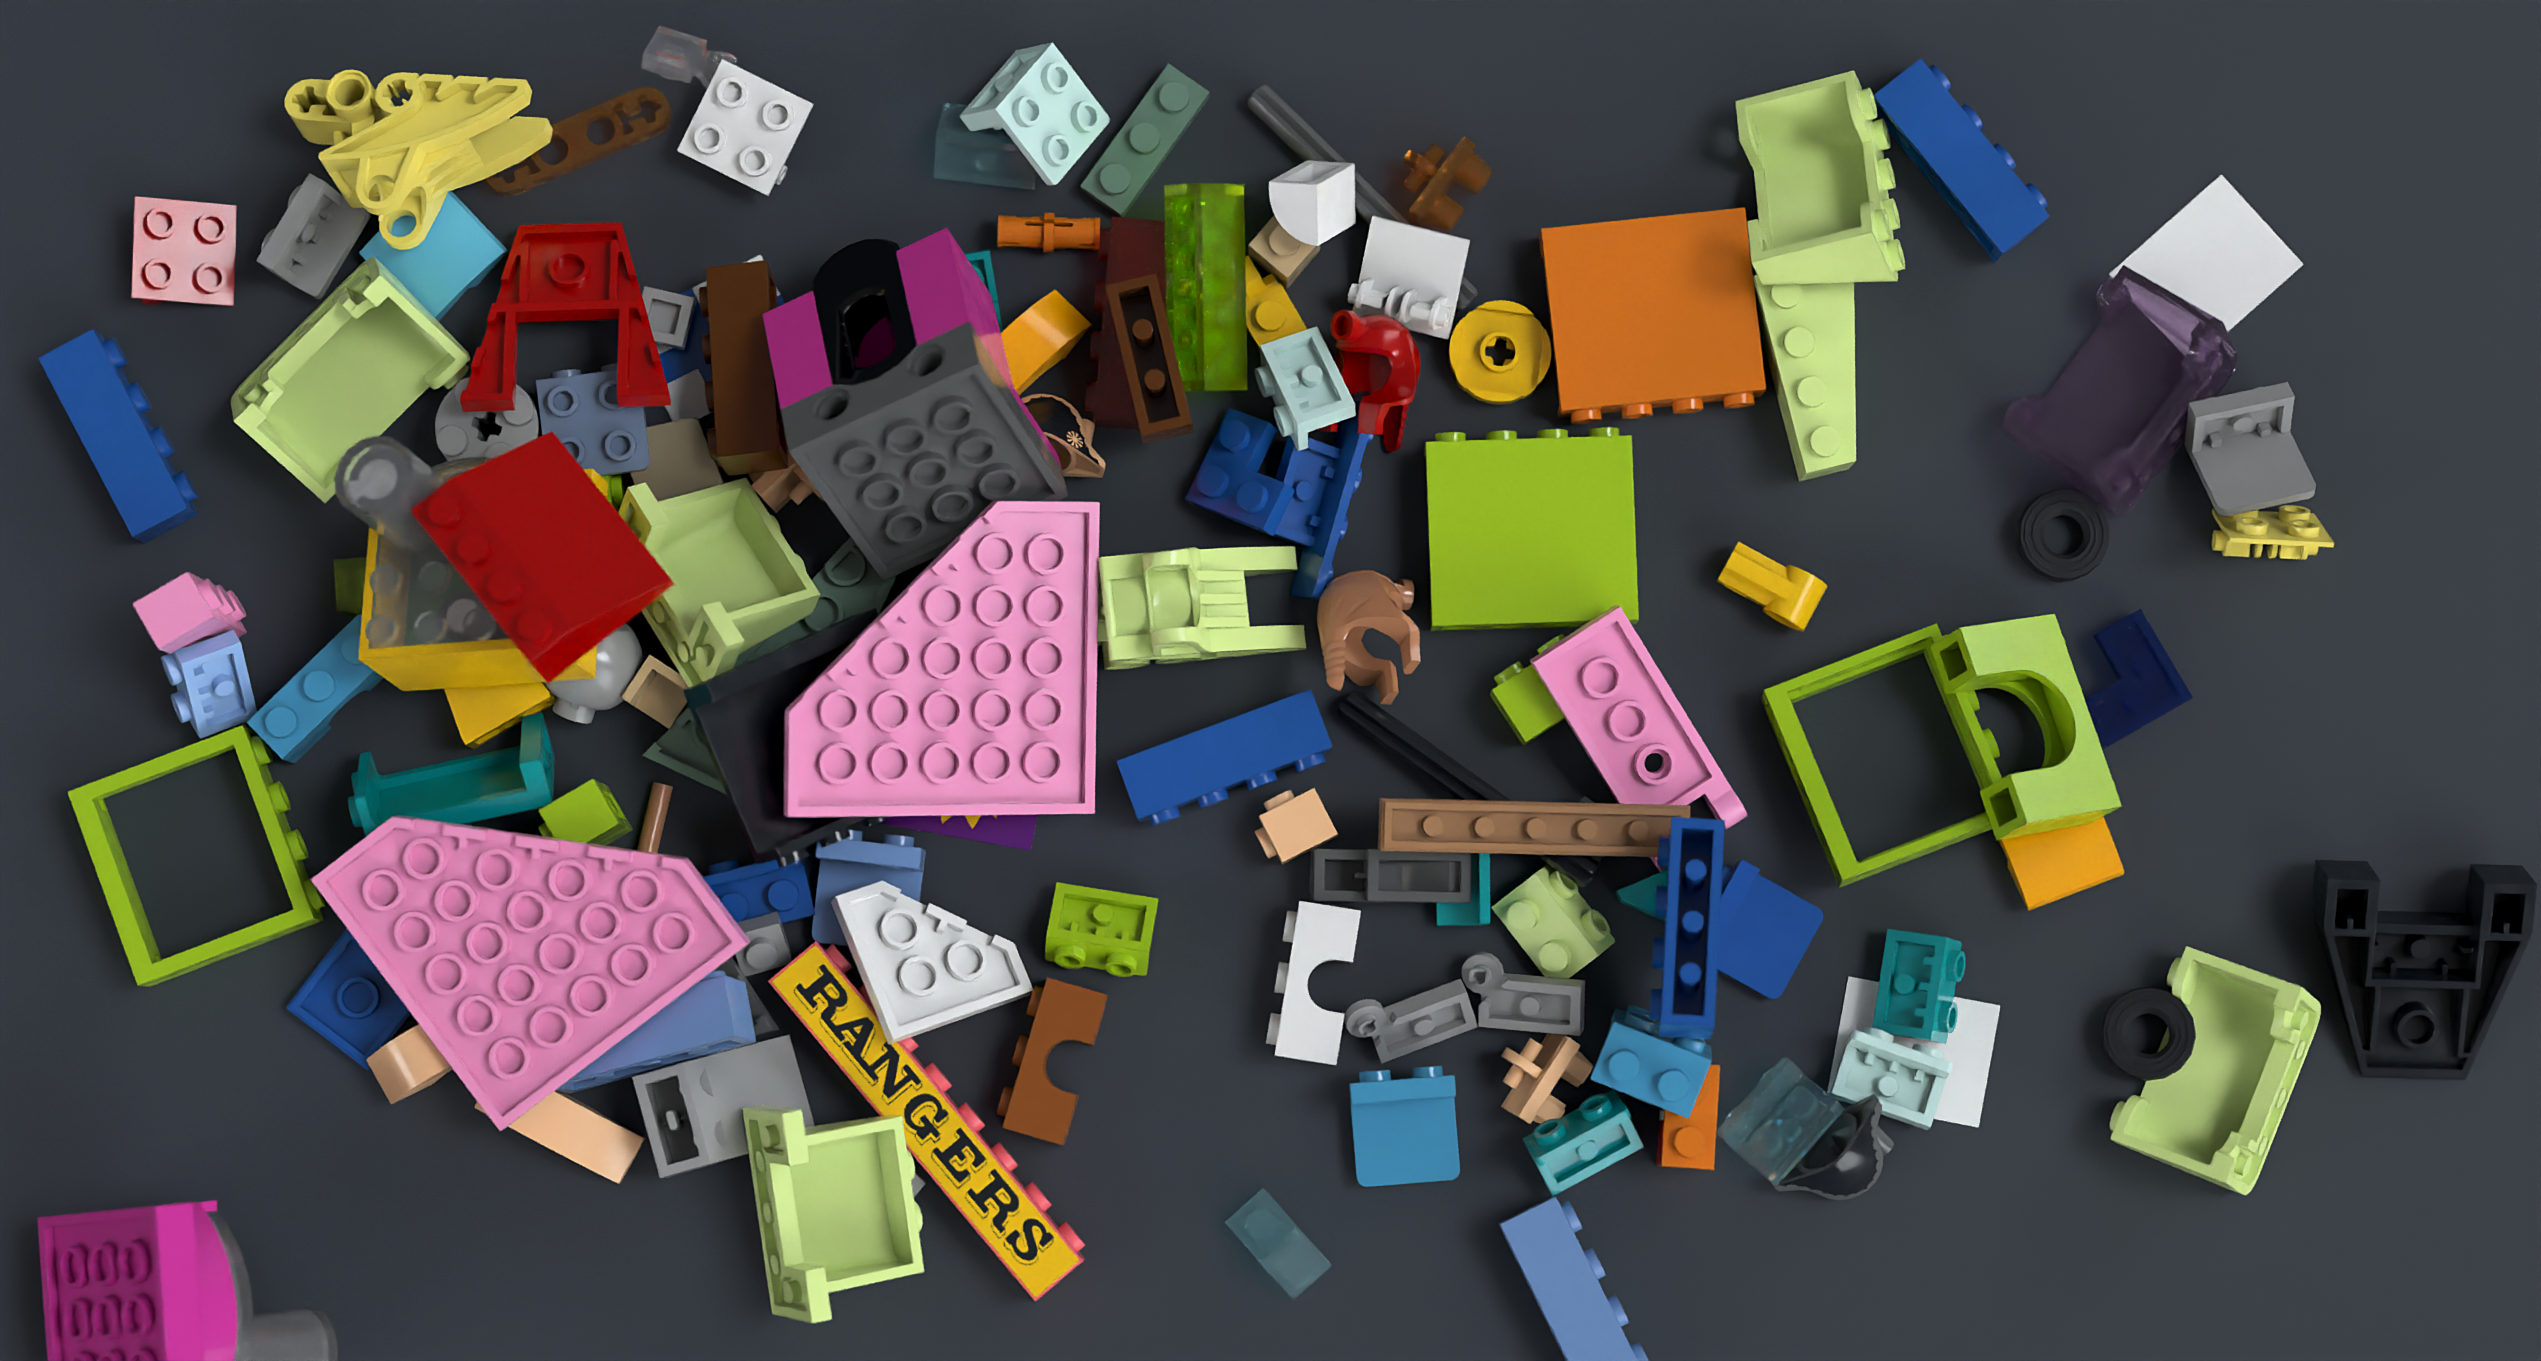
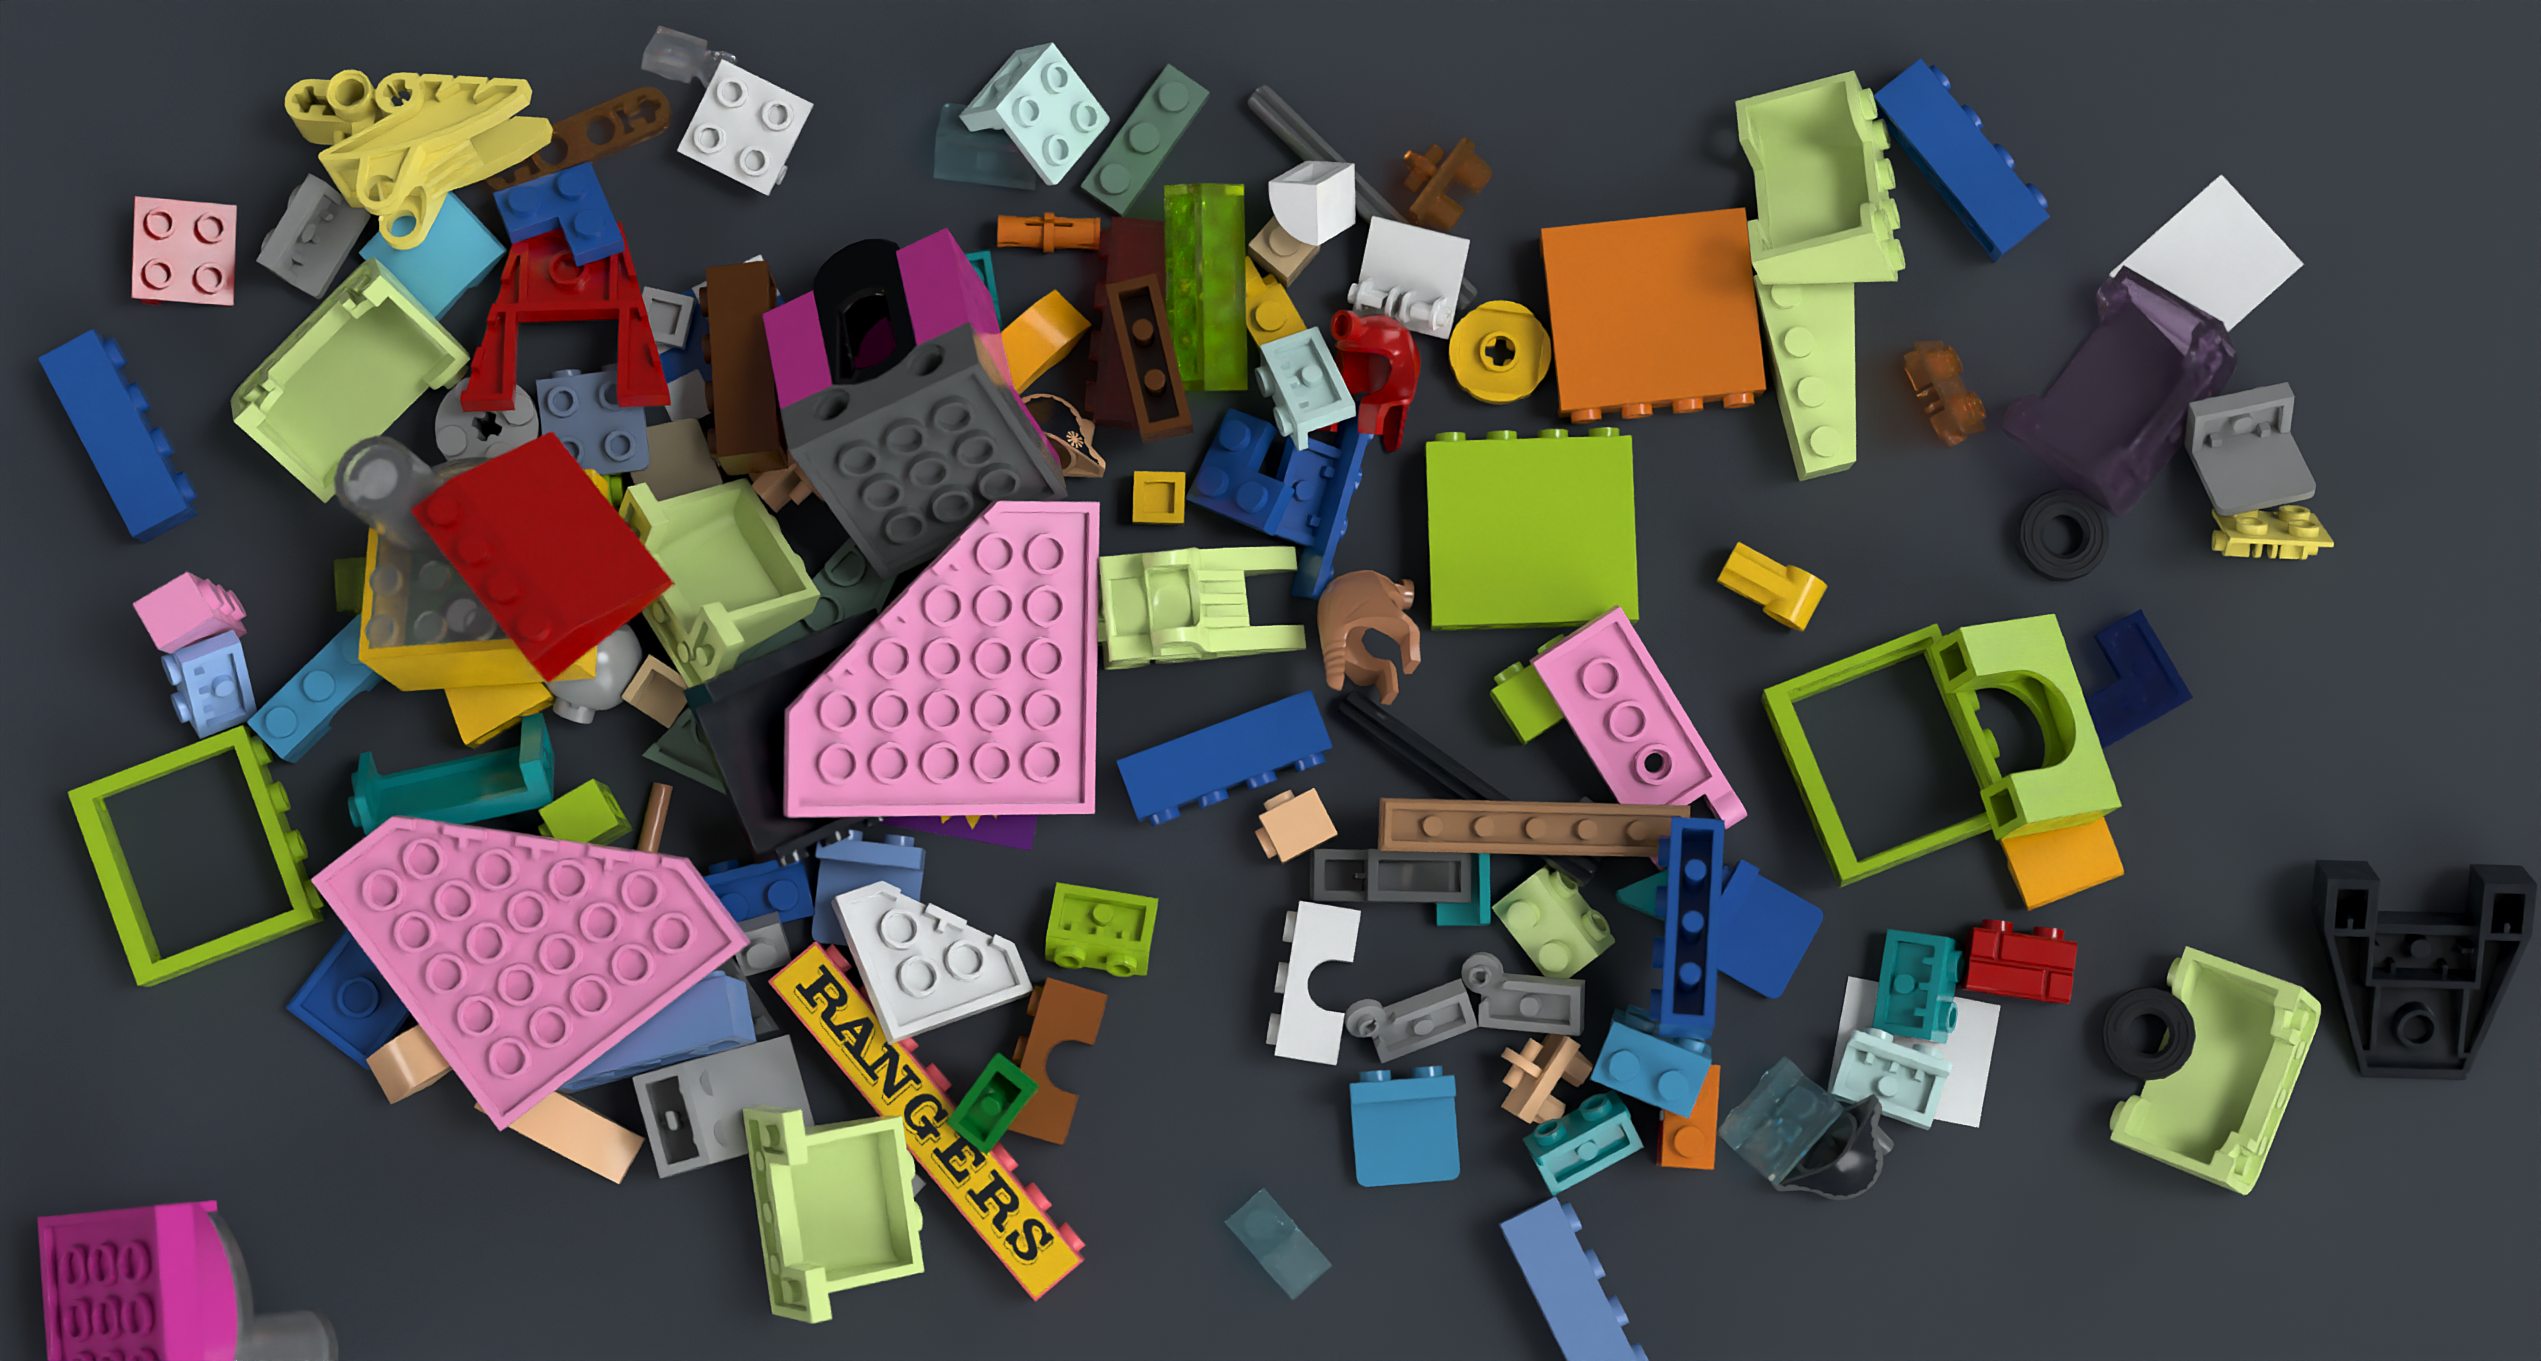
none -> blue plate [493,161,625,267]
none -> green slope [946,1052,1040,1155]
none -> yellow plate [1132,471,1186,526]
none -> clear orange hinge [1904,340,1987,448]
none -> red brick [1960,919,2077,1005]

